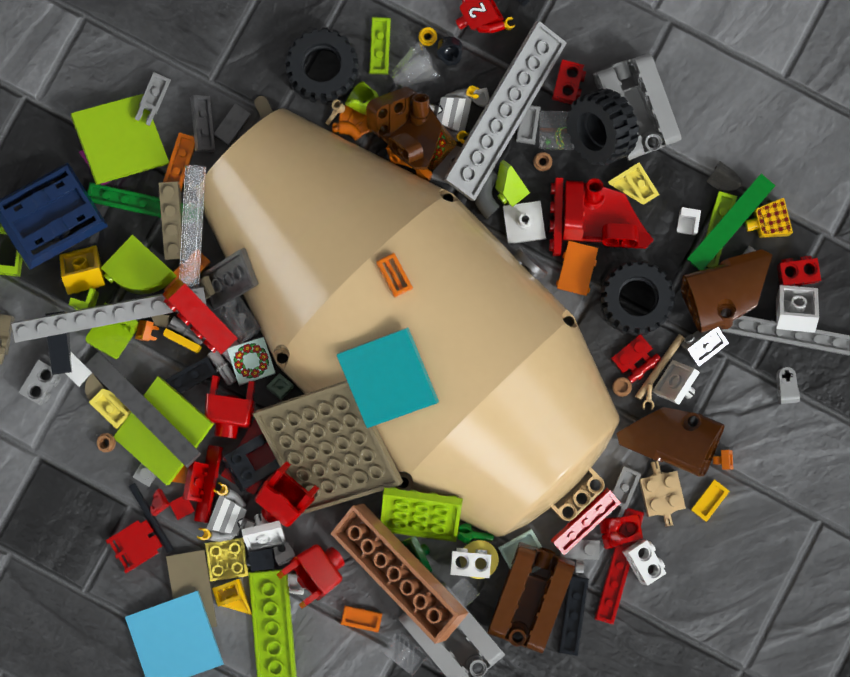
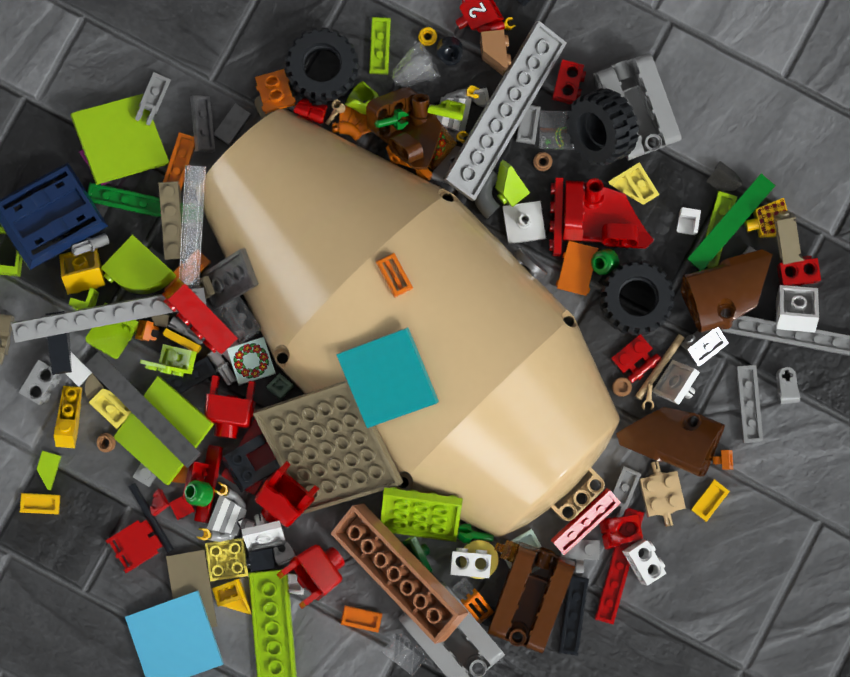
none -> yellow tile [20,493,60,514]
none -> lime tile [37,451,62,490]
none -> yellow slope [54,386,83,448]
none -> light grey axle [71,233,109,256]
none -> lime bracket [140,344,197,377]
none -> green head [184,480,214,507]
none -> orange piece [255,69,296,114]
none -> red piece [293,98,327,124]
none -> green bar [375,109,409,130]
none -> lime tile [428,100,466,121]
none -> orange tile [460,588,494,624]
none -> medium nougat slope [480,29,511,76]
none -> clear orange tile [494,540,518,562]
none -> green head [591,249,619,275]
none -> light grey plate [736,365,763,443]
none -> dark tan window [773,211,804,264]

